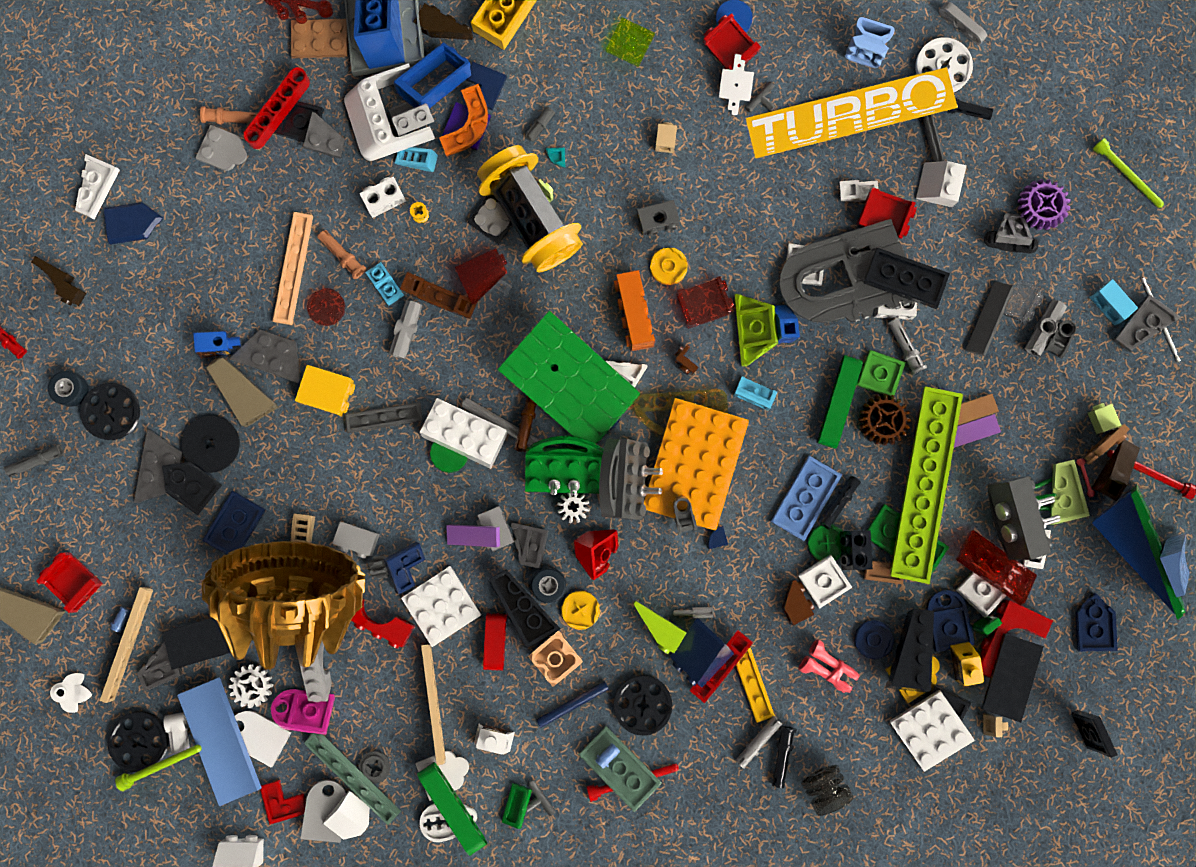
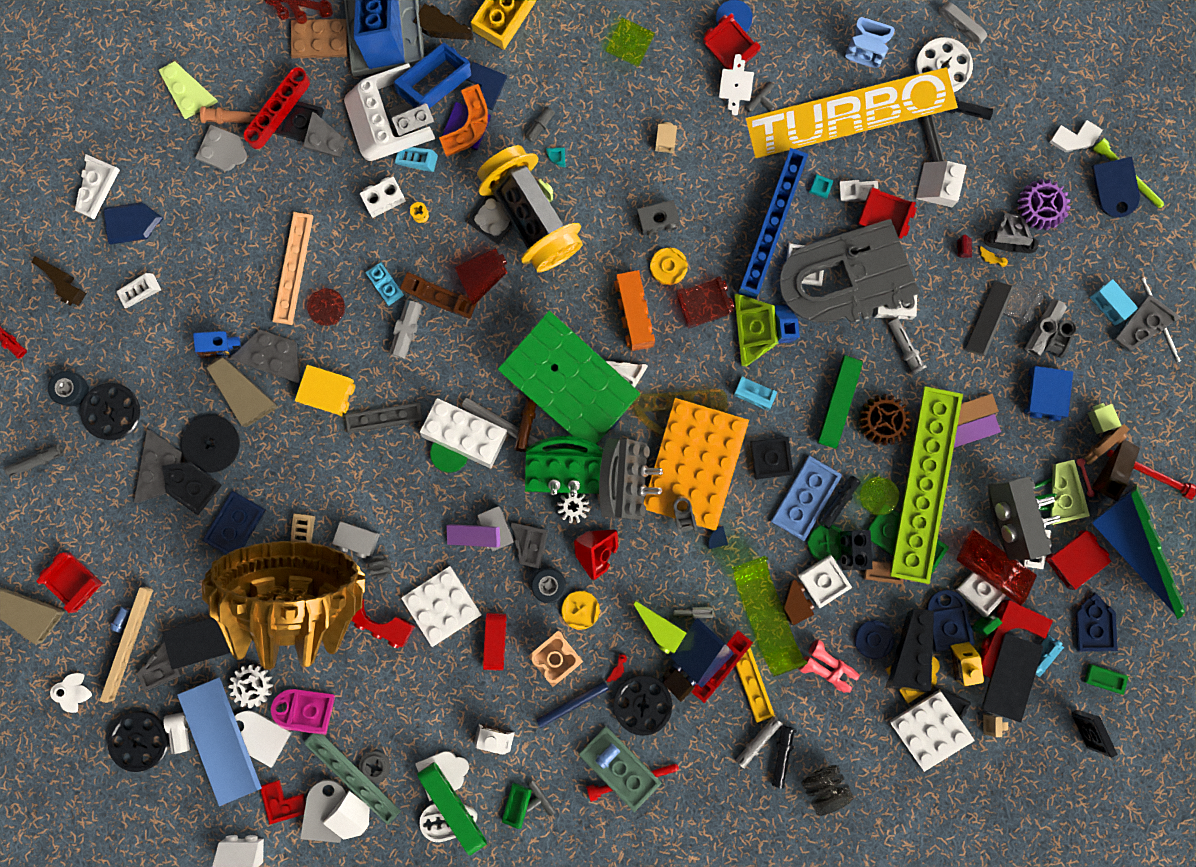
lime piece [115,744,202,791] -> none
light grey arch [299,641,332,702] -> none
nougat pin [317,230,366,279] -> none
dark blue tile [383,542,425,594] -> none
tan tile [421,644,446,765] -> none
black wedge [488,569,561,648] -> none
reddish brown bracket [675,344,698,376] -> none
bright green tile [856,350,906,397] -> none
black tile [863,247,950,309] -> none
medium blue arch [1160,533,1190,597] -> none
none -> white slope [116,273,161,308]
none -> yellowish green wing [159,61,218,119]
none -> red piece [606,653,627,682]
none -> dark brown slope [662,668,695,702]
none -> clear neon green windscreen [731,555,807,677]
none -> blue brick [738,148,808,299]
none -> black plate [750,437,794,480]
none -> teal tile [809,174,833,199]
none -> clear neon green tile [860,477,899,515]
none -> dark red slope [957,235,972,258]
none -> yellow piece [980,246,1008,267]
none -> blue panel [1024,366,1073,421]
none -> medium azure hinge [1036,635,1064,677]
none -> red panel [1045,530,1112,590]
none -> white tile [1049,120,1103,152]
none -> green tile [1084,664,1129,695]
none -> dark blue tile [1091,157,1140,218]

